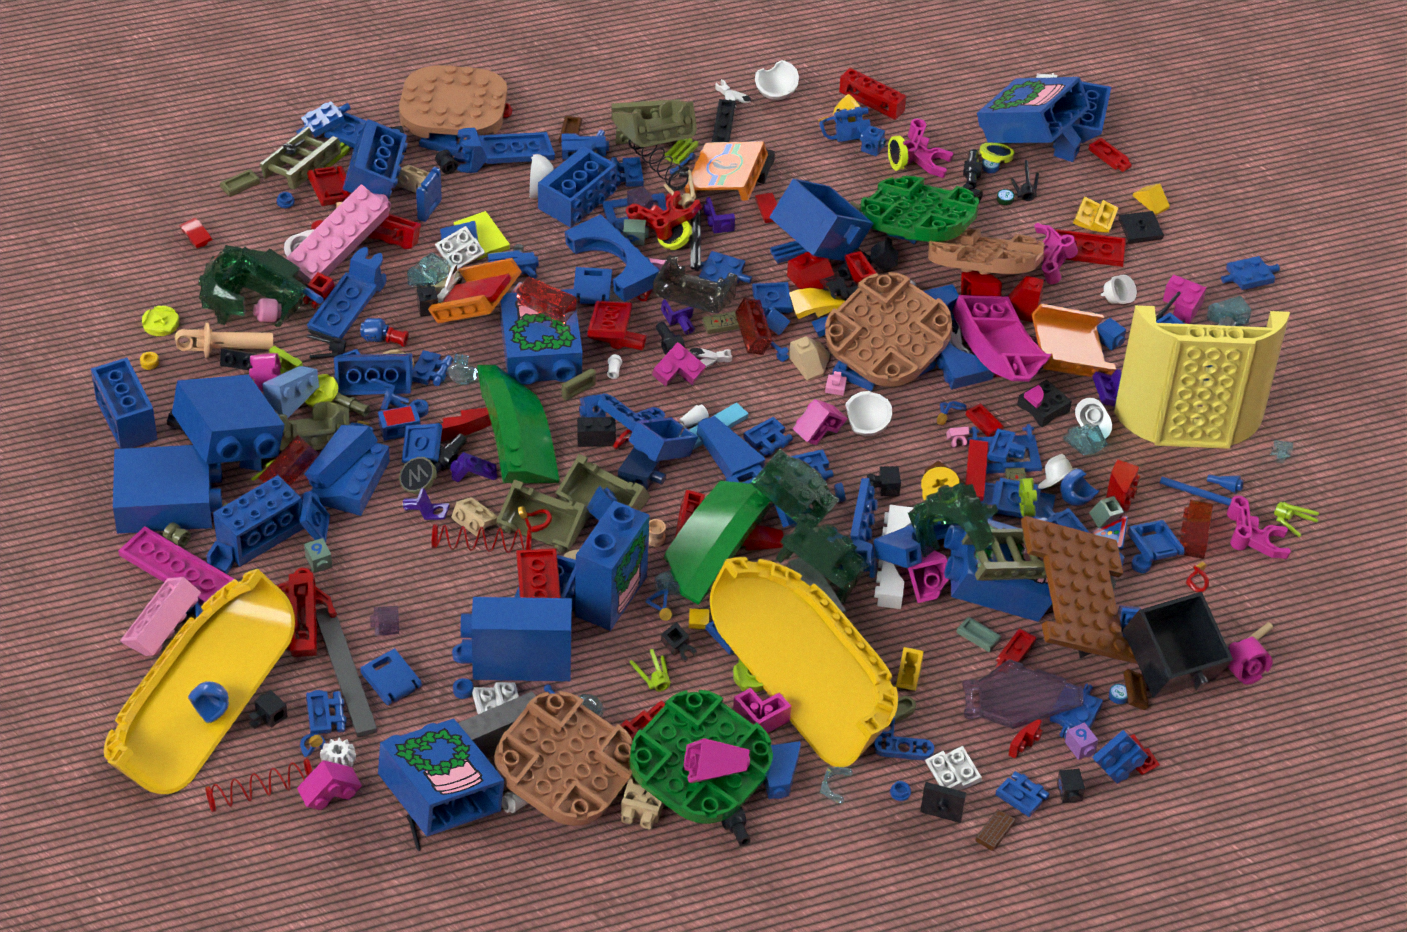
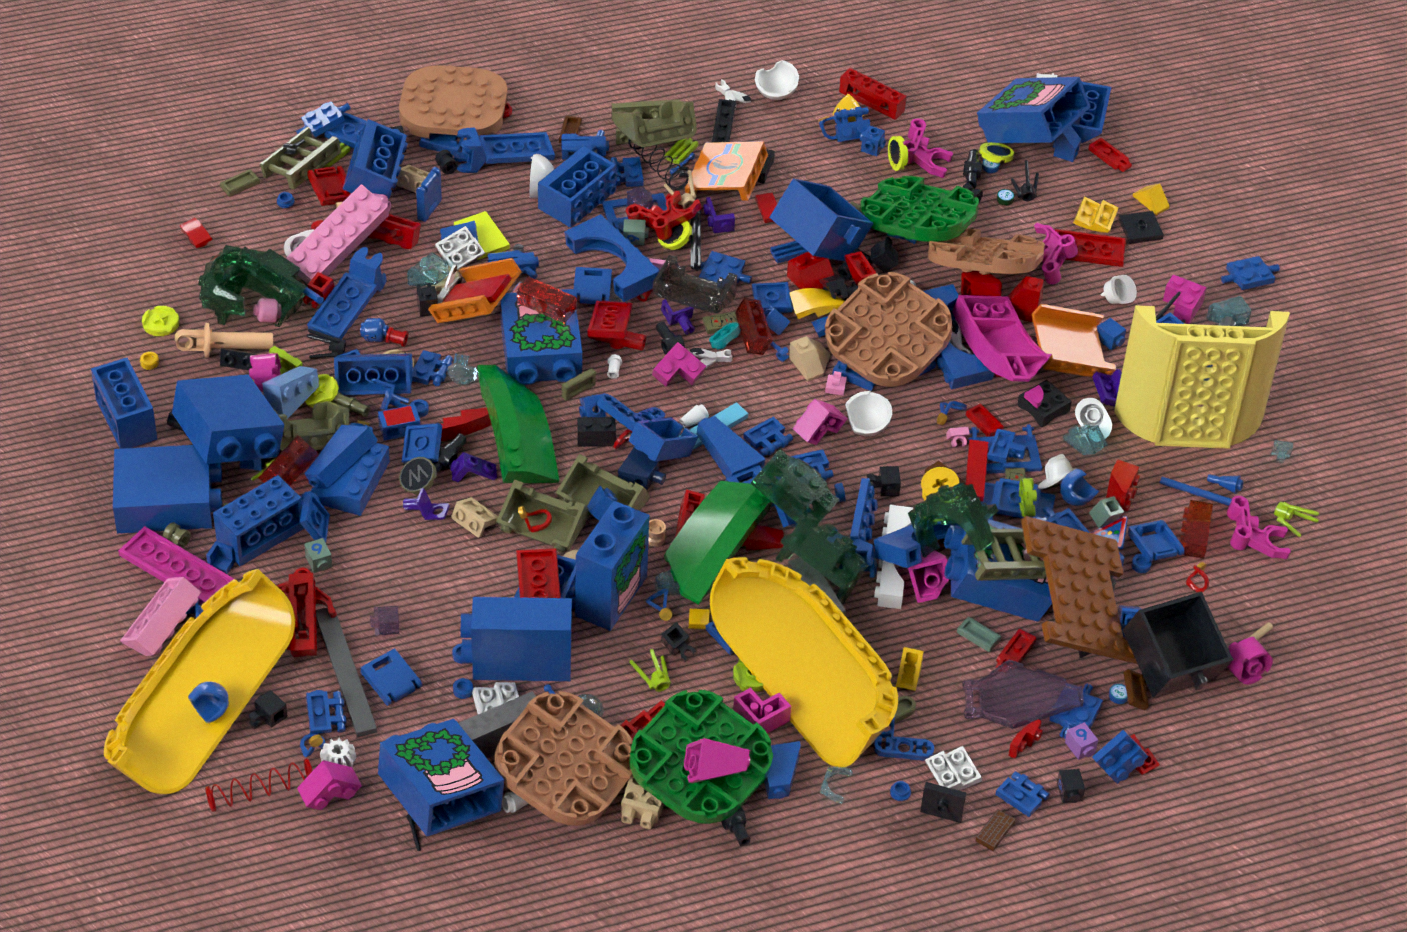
red piece [431,524,532,553] -> none
none -> teal plate [709,322,741,350]

